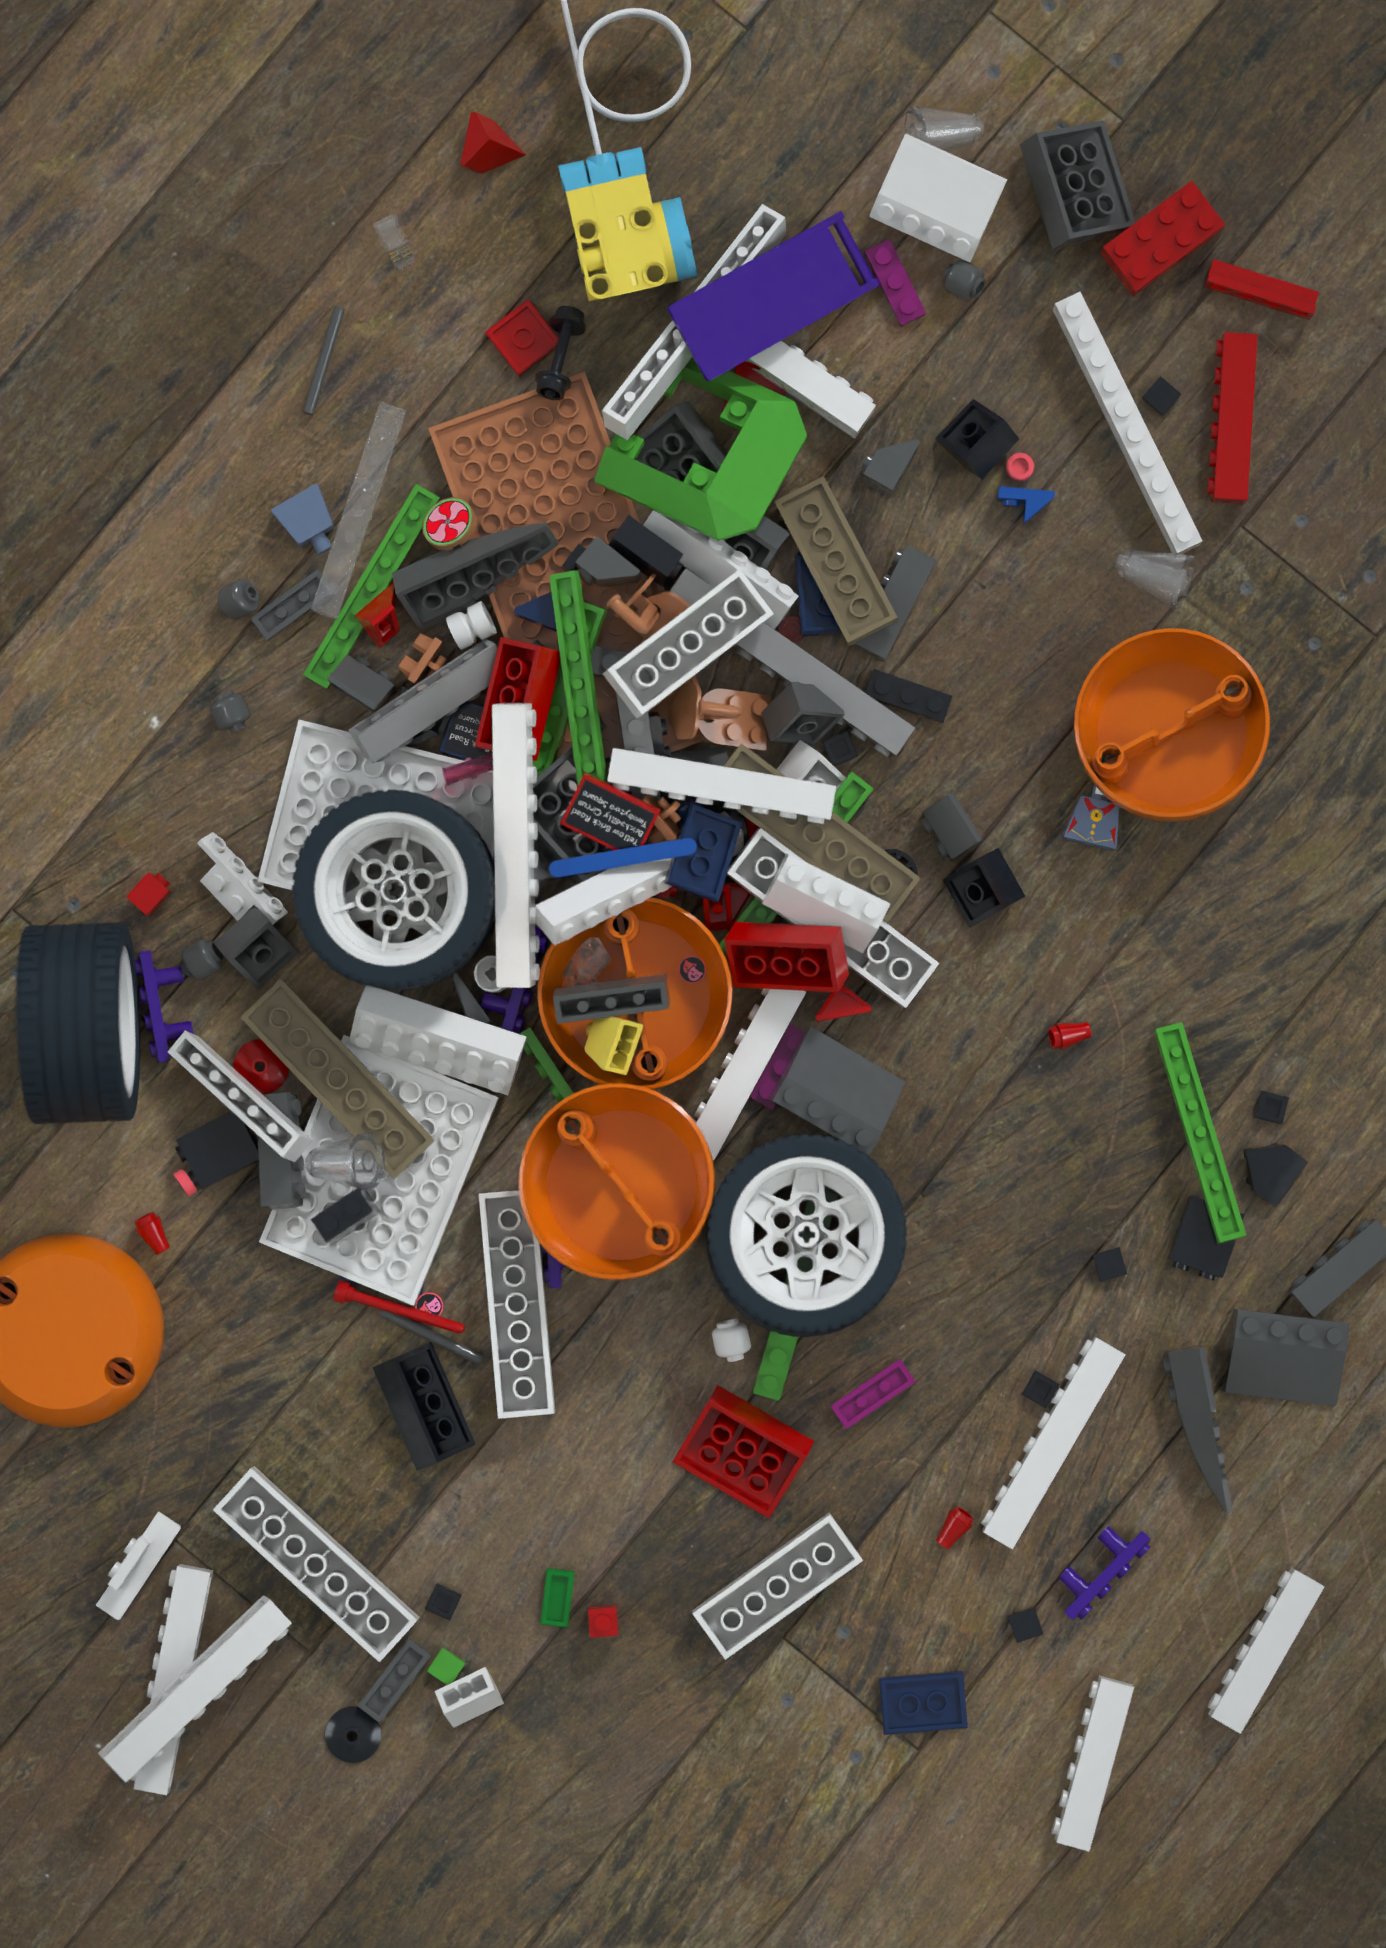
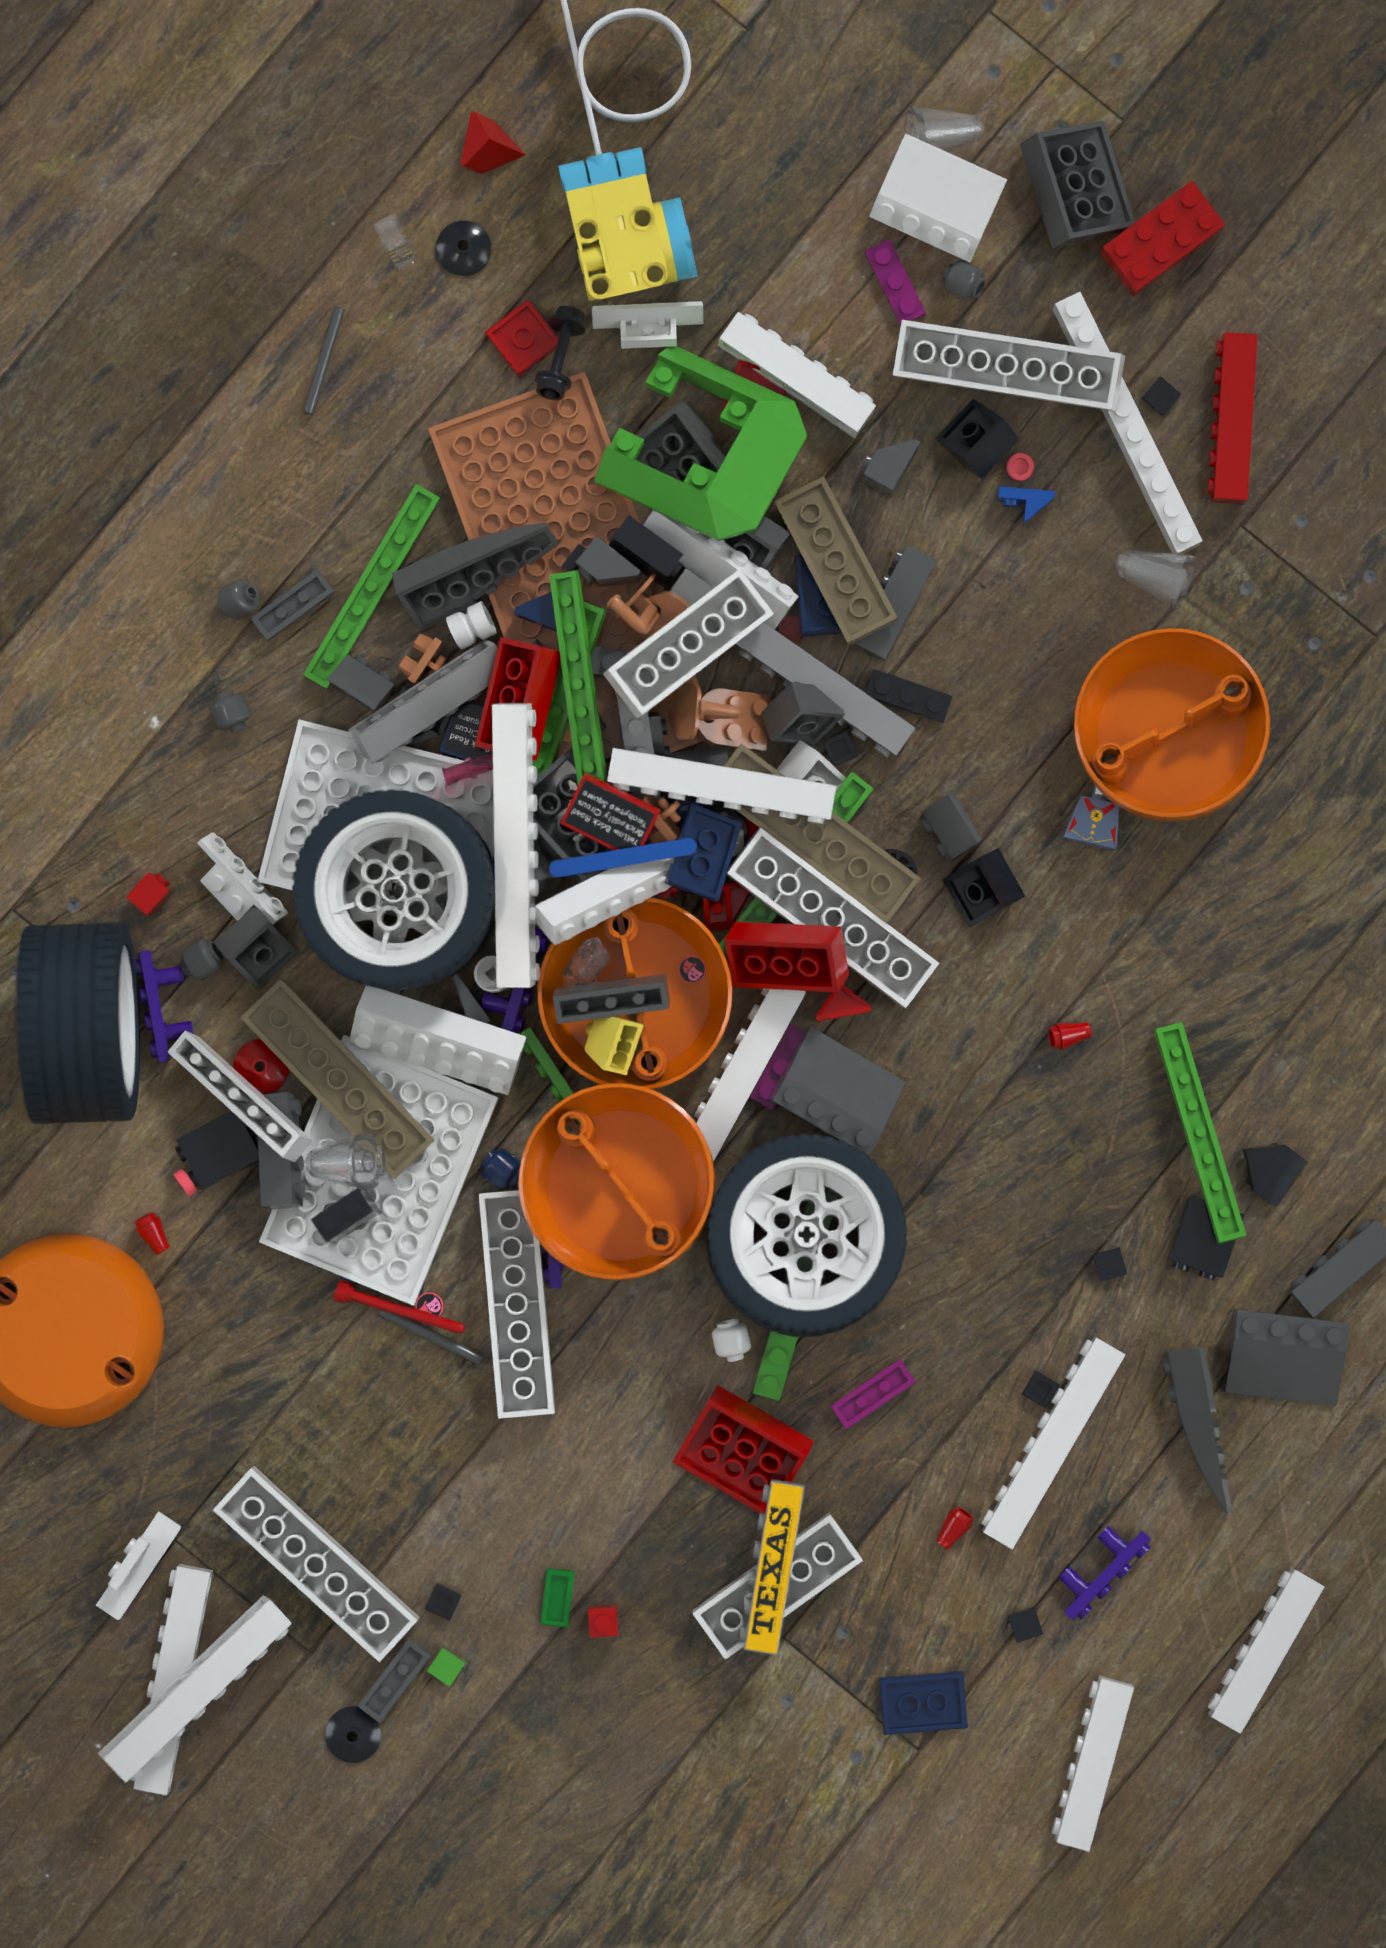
sand blue torso [271,483,335,555] -> none
clear tile [311,402,406,619] -> none
red slope [355,582,400,649] -> none
black slope [372,1342,476,1471] -> none
tile [423,497,477,551] -> none
white brick [435,1667,504,1728] -> none
white brick [602,204,787,440] -> none
dark purple flag [667,211,881,381] -> none
white slope [762,853,890,953] -> none
red fence [1204,259,1319,320] -> none
black tile [1254,1091,1289,1125] -> none
none -> black dish [436,221,491,276]
none -> dark blue head [480,1148,521,1190]
none -> white bracket [592,301,704,349]
none -> brick [739,1479,805,1655]
none -> white brick [893,320,1125,412]

